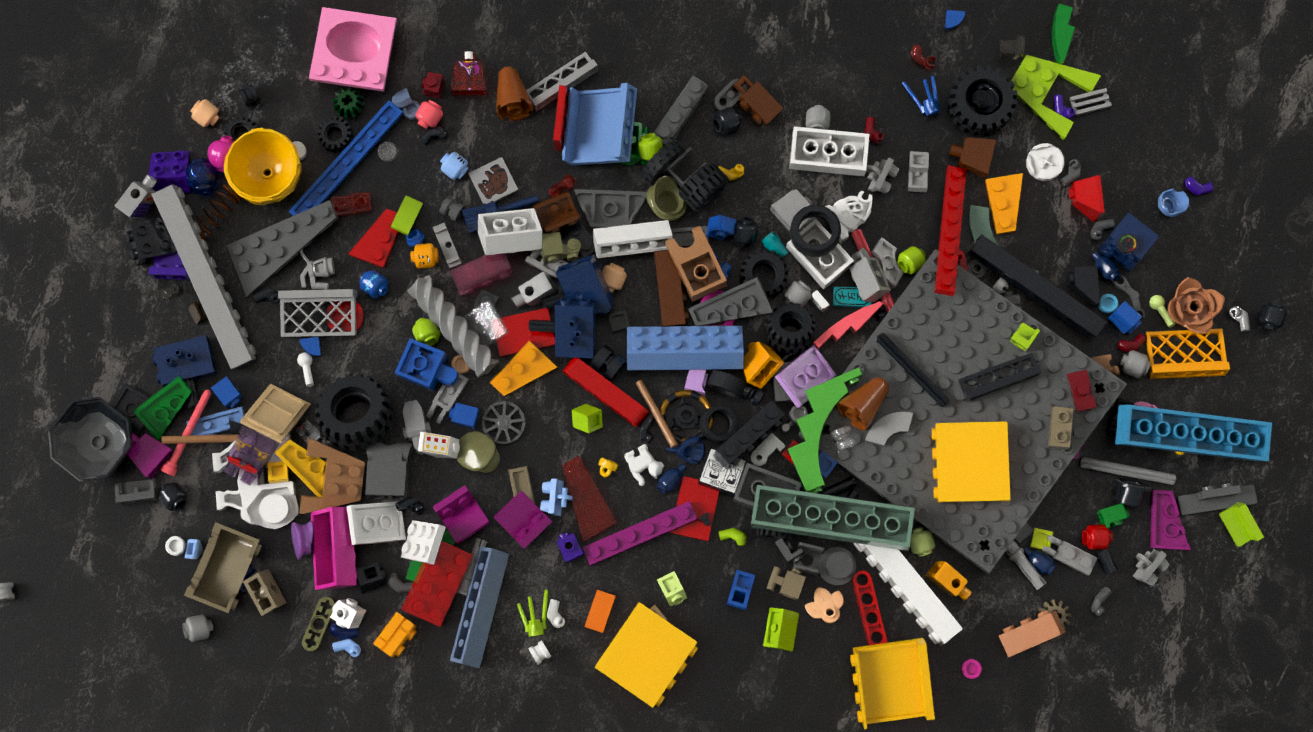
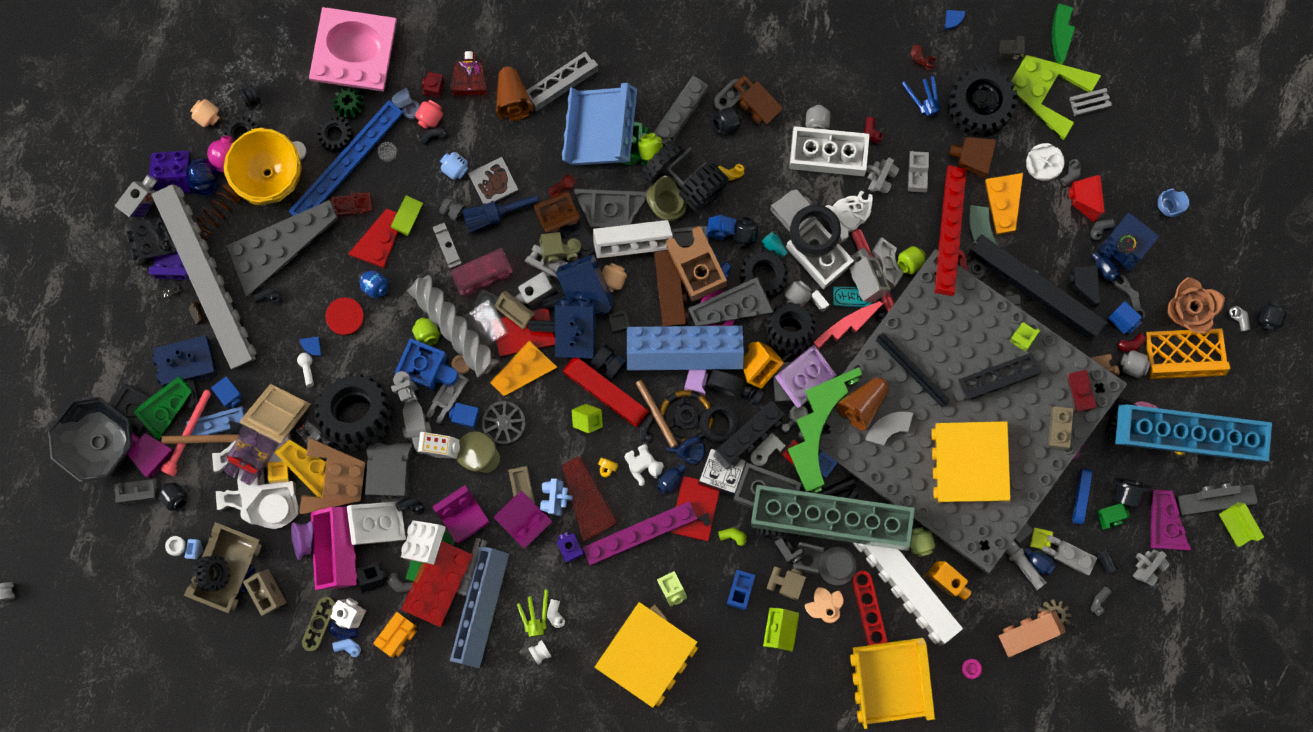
light grey head [182,614,213,642] -> none
light grey fence [278,289,358,337] -> none
light grey piece [299,249,335,290] -> none
blue plate [406,229,425,247] -> none
light orange head [410,243,439,269] -> none
white brick [478,208,542,255] -> none
red tile [553,85,568,151] -> none
orange tile [584,590,616,633] -> none
clear wheel [831,426,856,451] -> none
white hinge [992,277,1009,294] -> none
dark purple arm [1054,95,1075,119] -> none
light grey axle [1080,457,1176,485] -> none
red head [1082,524,1113,550] -> none
medium azure tile [1098,294,1118,314] -> none
yellowish green bar [1149,295,1175,328] -> none
dark purple arm [1185,177,1213,195] -> none
none -> black tyre [192,555,231,592]
none -> light grey hips [391,371,418,404]
none -> dark tan tile [494,290,535,330]
none -> blue beam [1072,468,1092,525]

